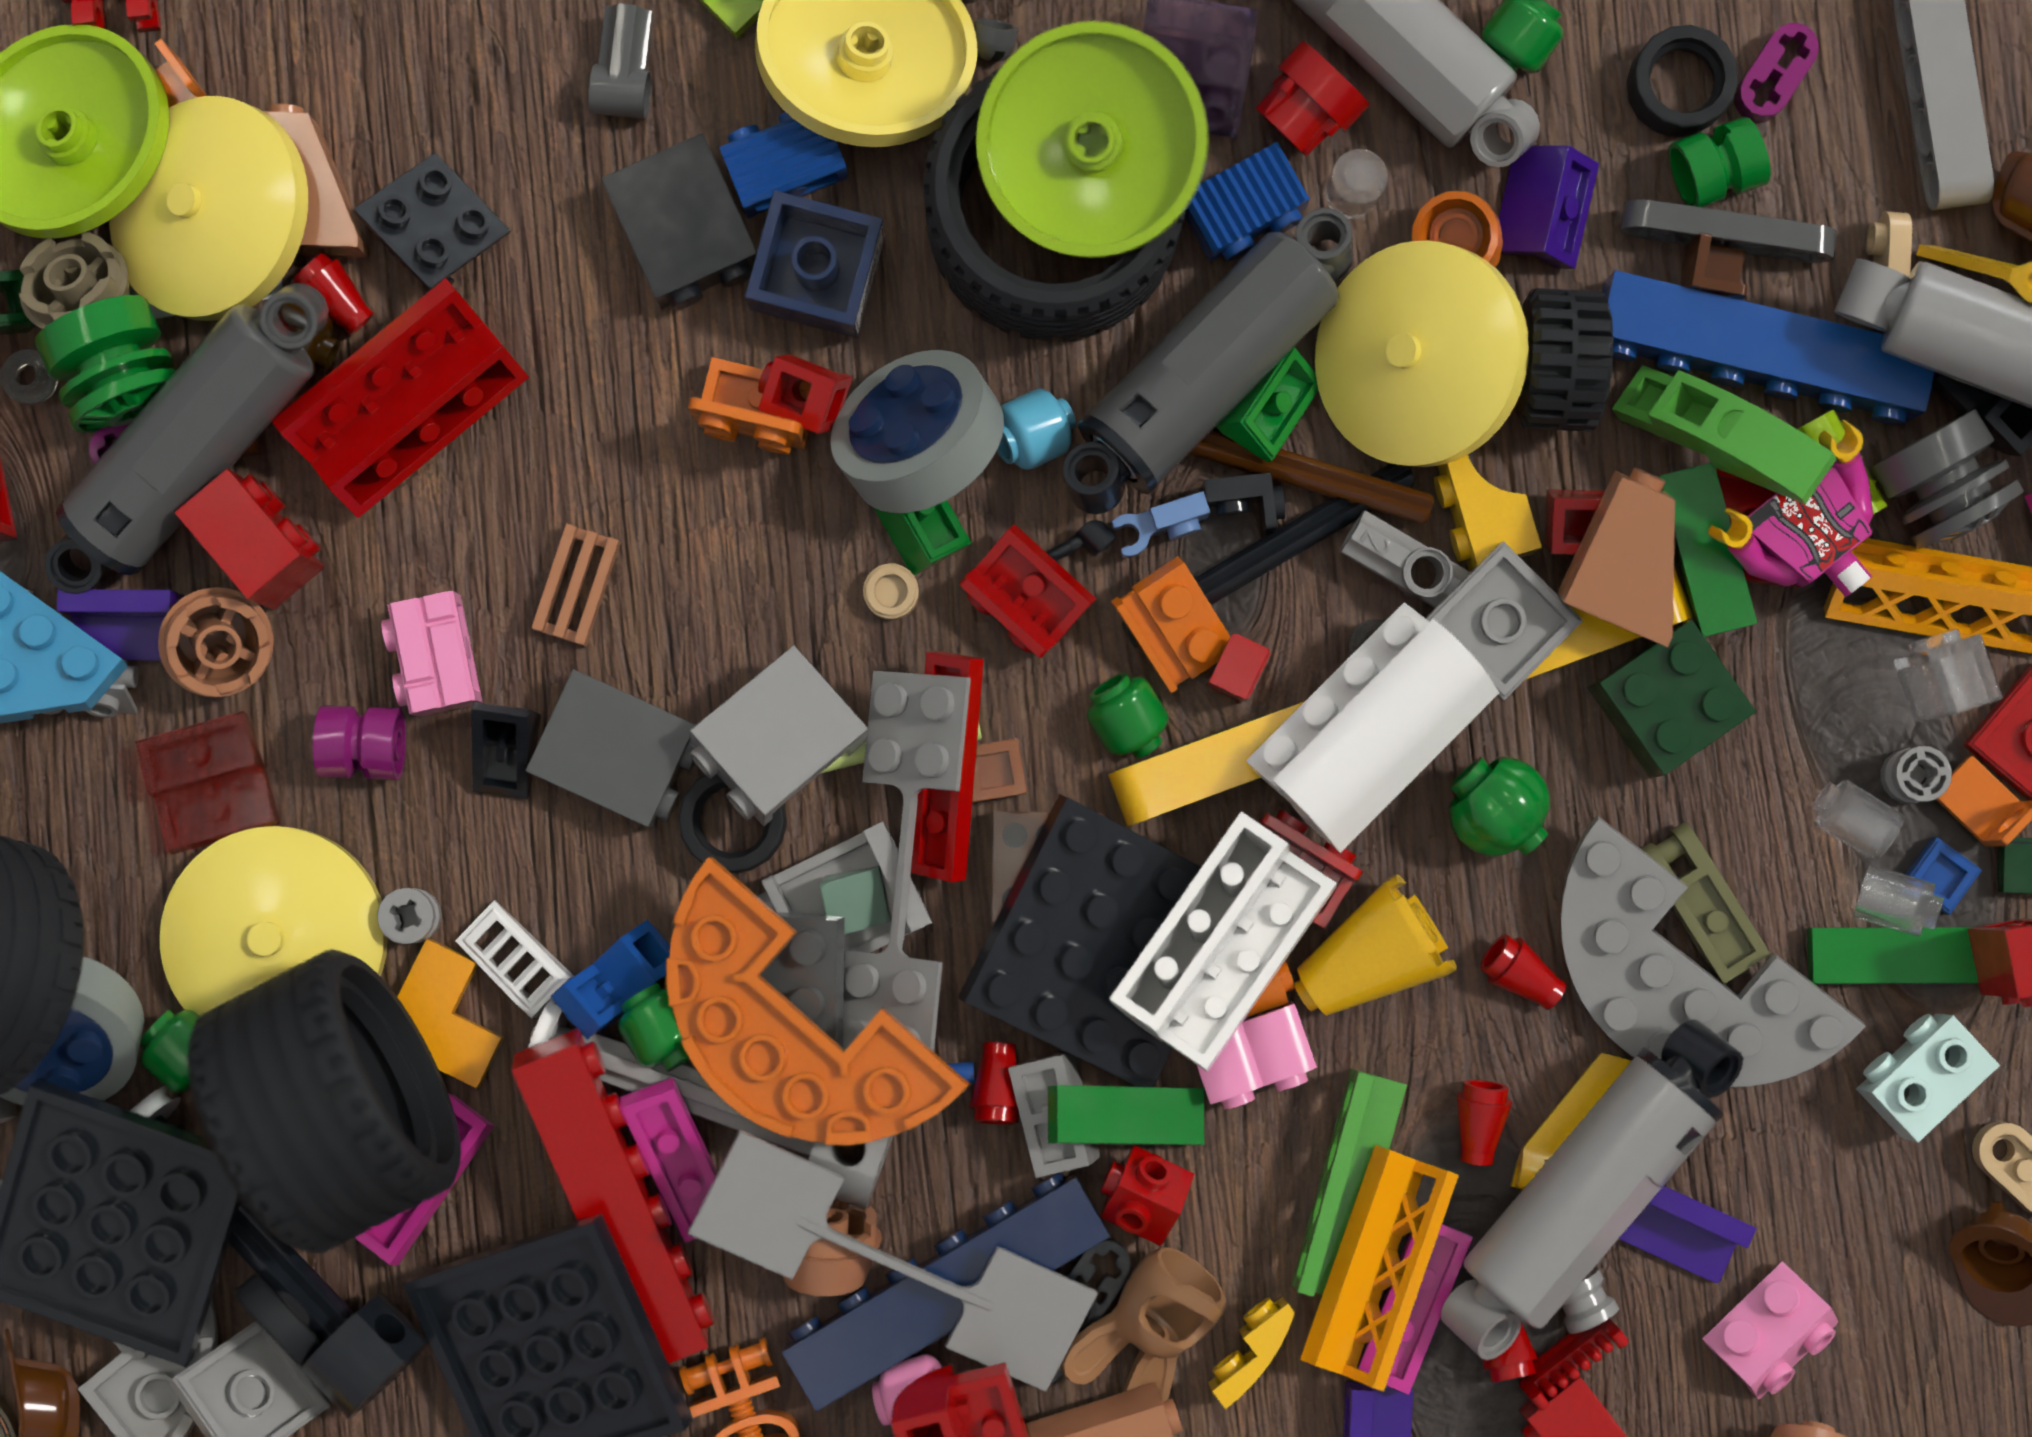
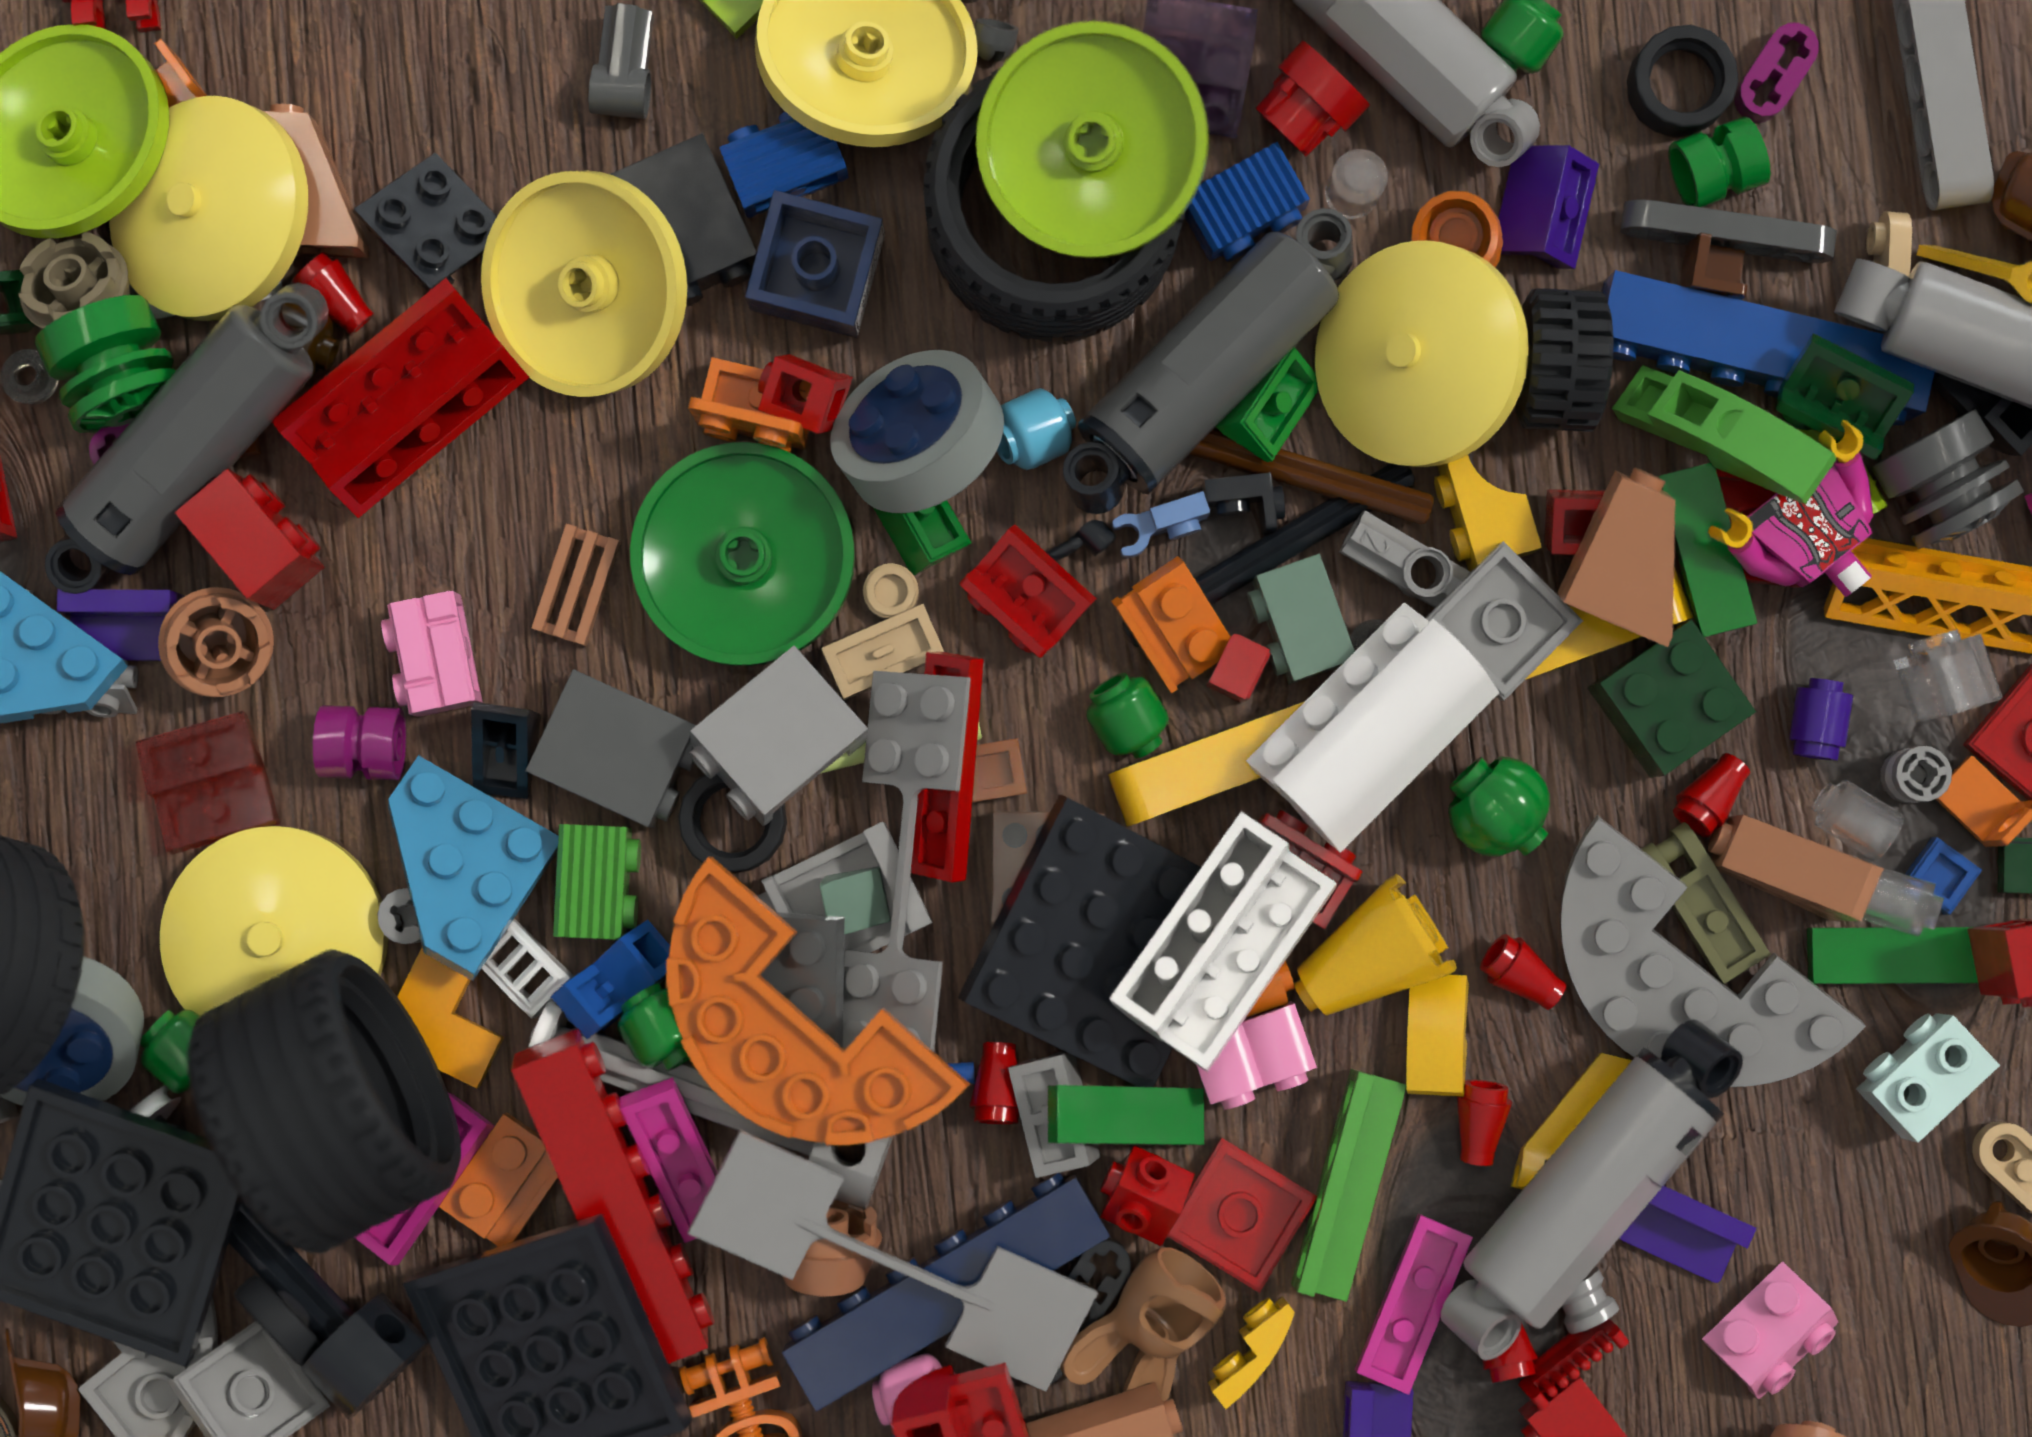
light orange fence [1300,1145,1459,1392] -> none
none -> dark azure plate [388,755,558,981]
none -> orange plate [439,1112,559,1247]
none -> light yellow dish [481,170,687,397]
none -> bright green brick [553,824,641,940]
none -> green dish [630,442,855,667]
none -> tan plate [821,604,944,700]
none -> red tile [1167,1136,1318,1293]
none -> sand green brick [1247,553,1355,685]
none -> yellow slope [1406,975,1469,1097]
none -> red cone [1673,753,1751,837]
none -> nougat slope [1708,815,1883,921]
none -> dark green bracket [1776,333,1914,460]
none -> dark purple brick [1789,678,1854,761]

